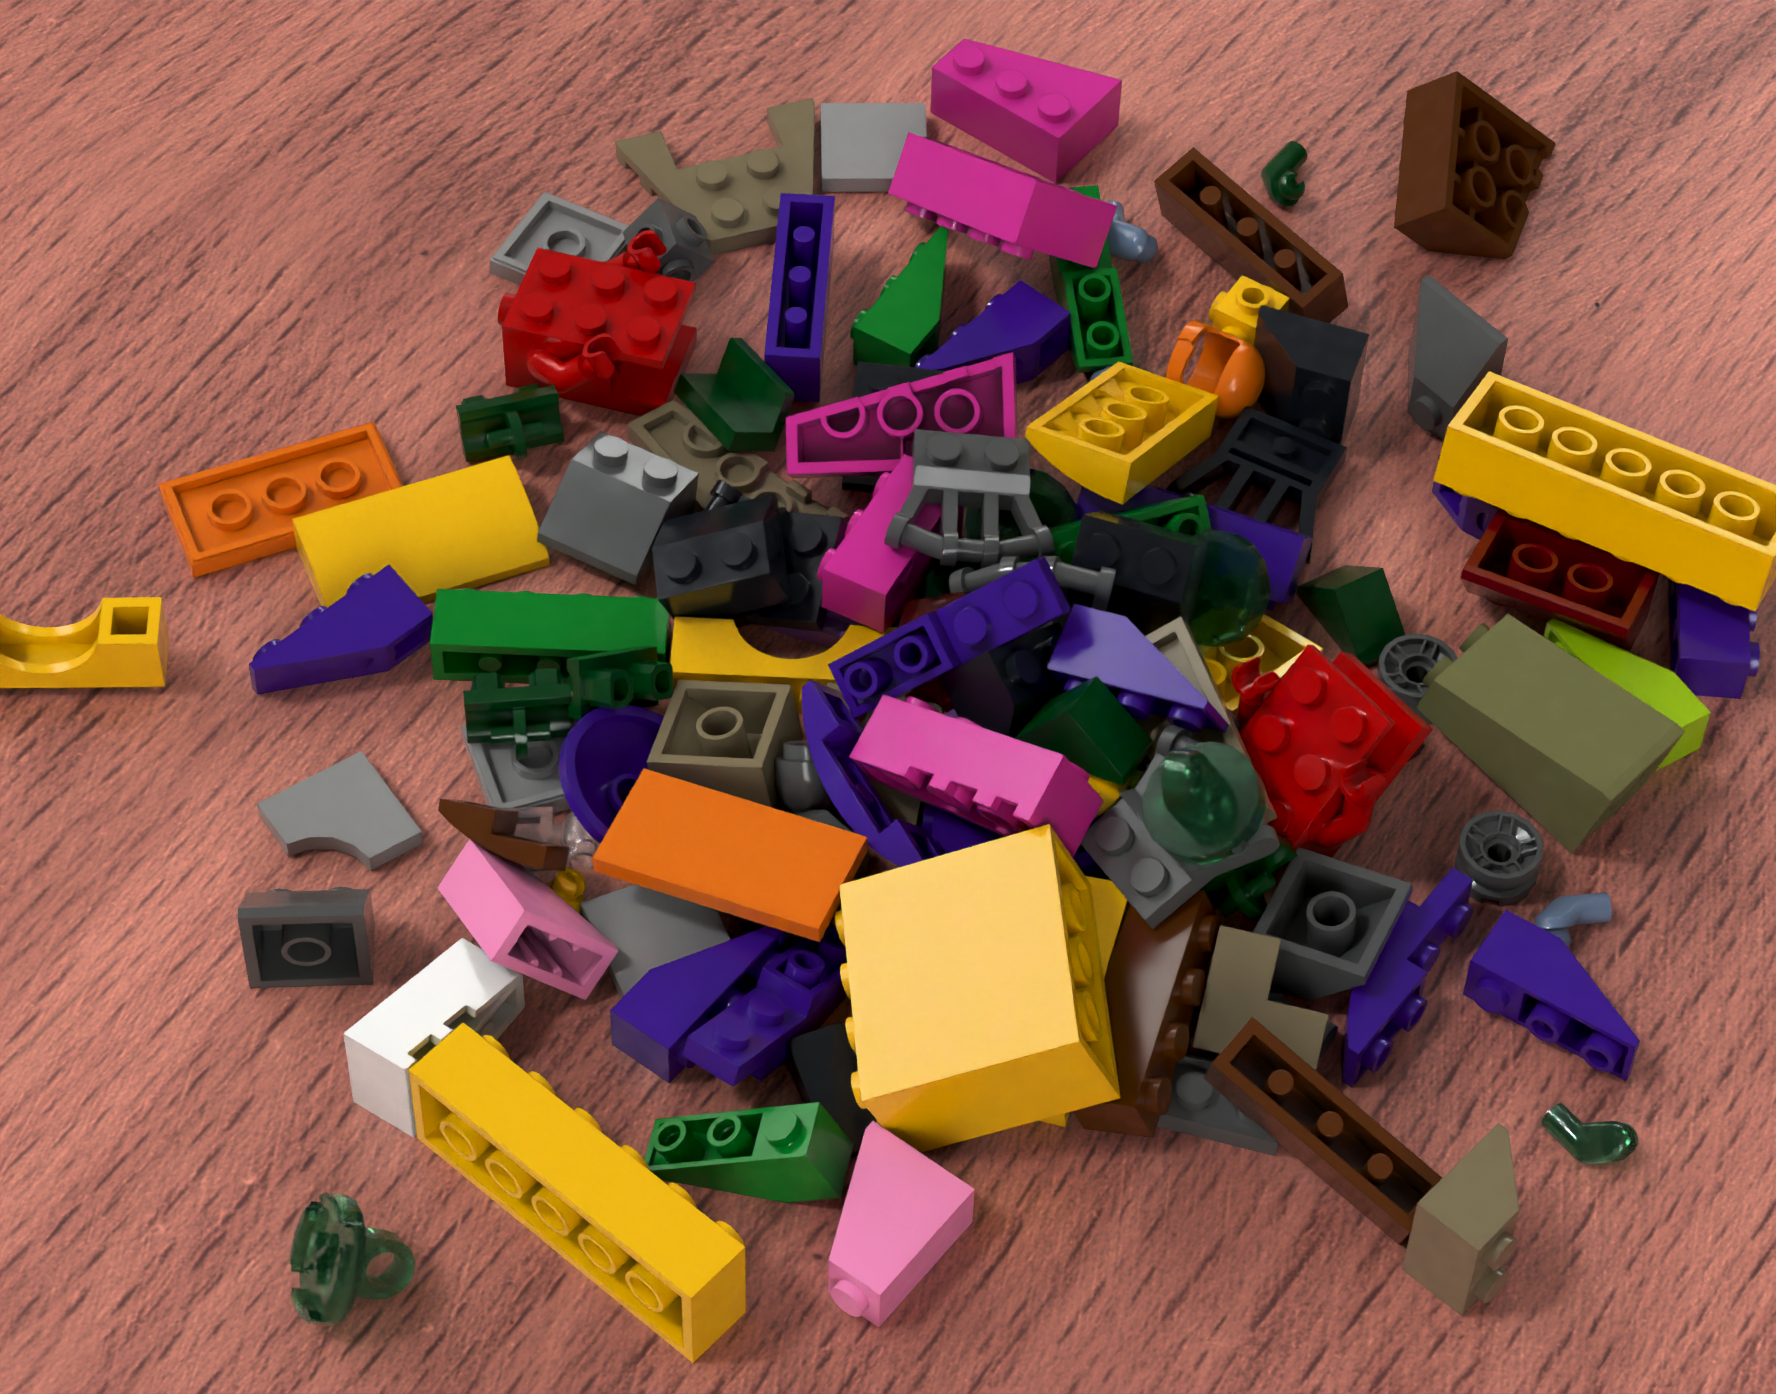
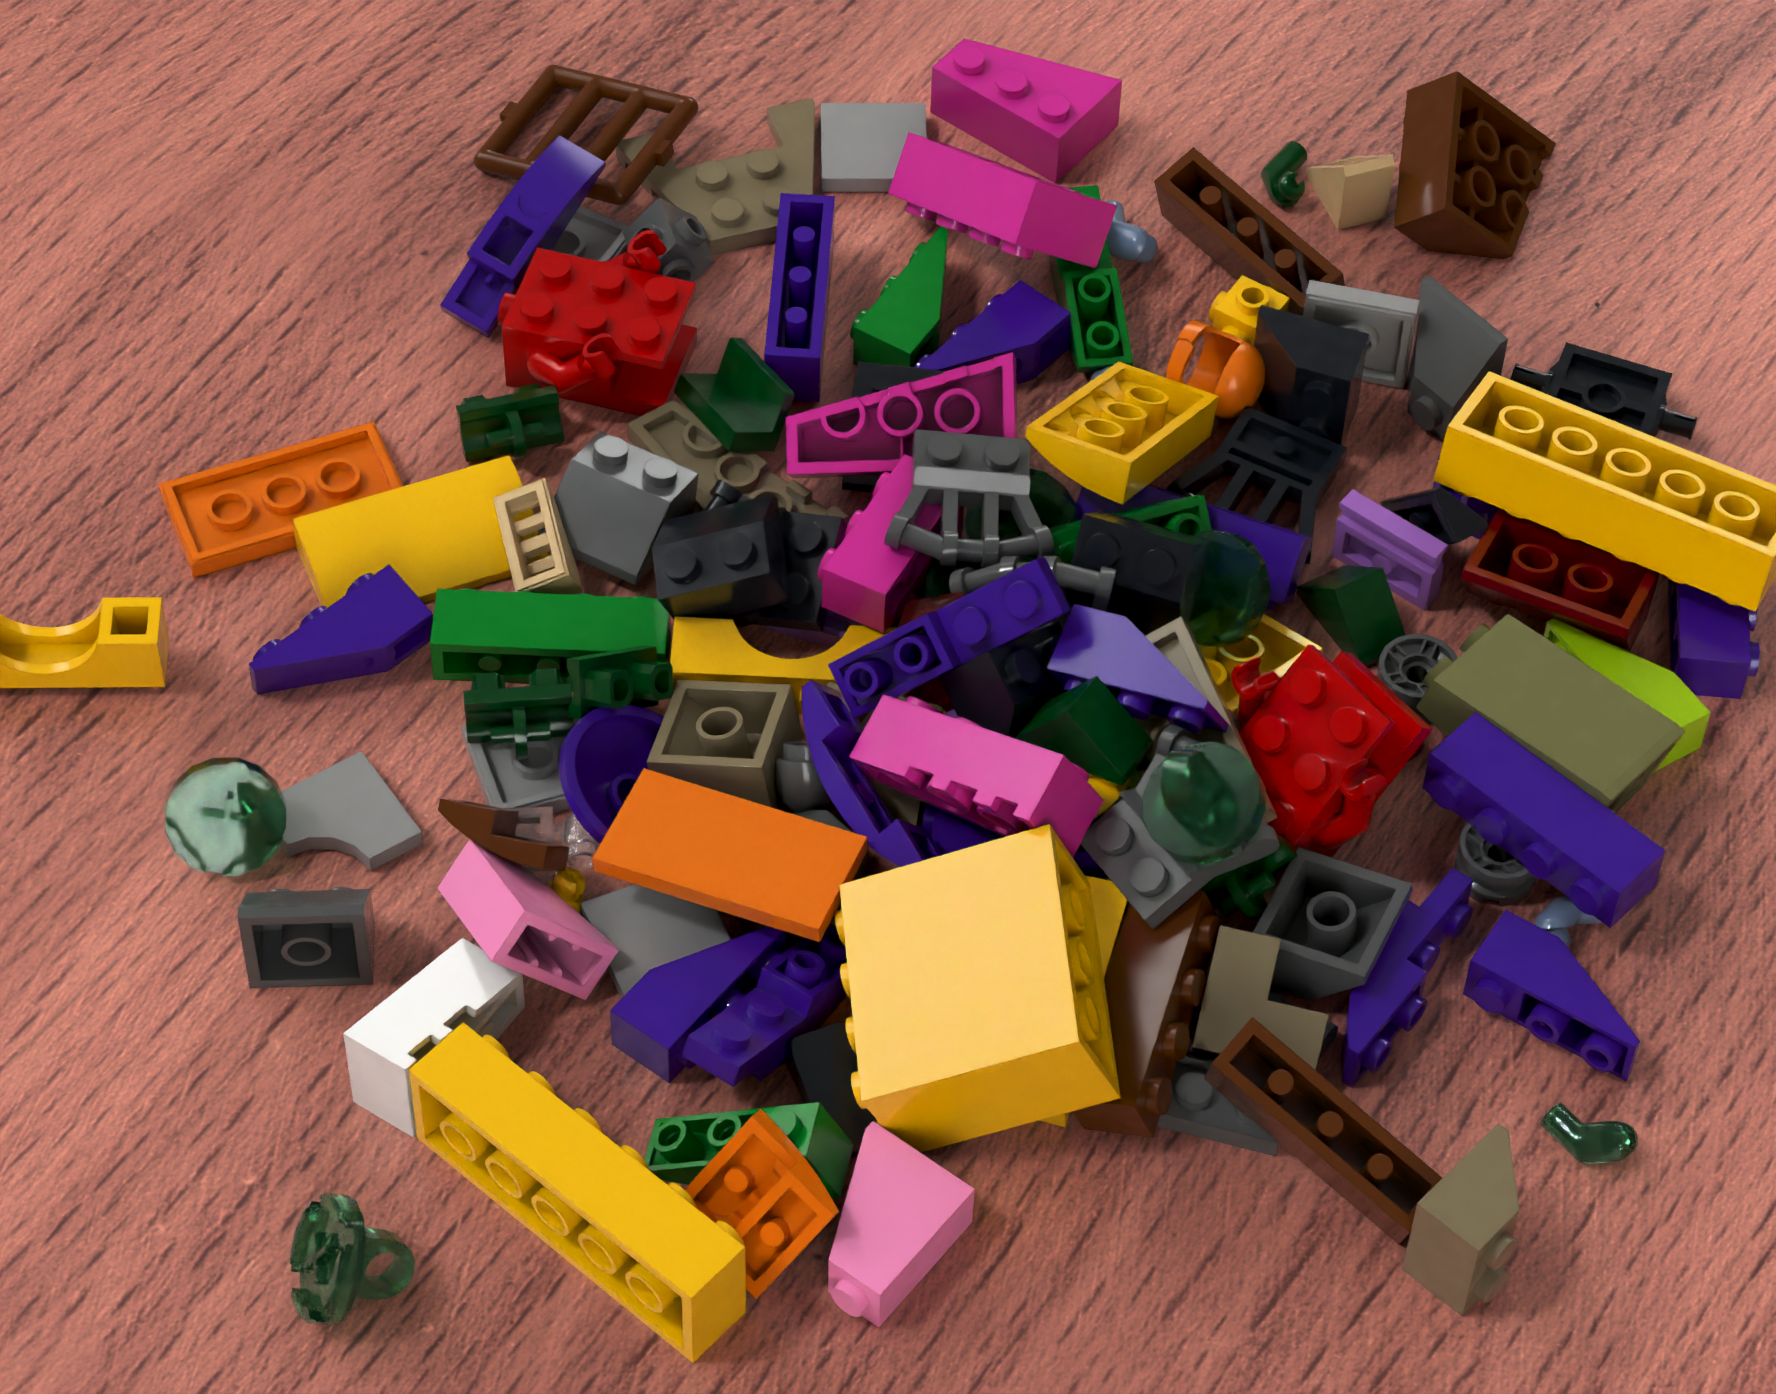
none -> clear green tile [165,757,286,876]
none -> dark purple slope [440,135,606,338]
none -> reddish brown bar [474,65,699,205]
none -> tan slope [493,478,583,595]
none -> orange slope [685,1109,839,1299]
none -> light grey tile [1303,280,1420,389]
none -> tan slope [1306,154,1395,230]
none -> medium lavender plate [1331,489,1448,611]
none -> black slope [1381,487,1489,545]
none -> dark purple brick [1423,712,1665,928]
none -> black plate [1510,342,1698,440]

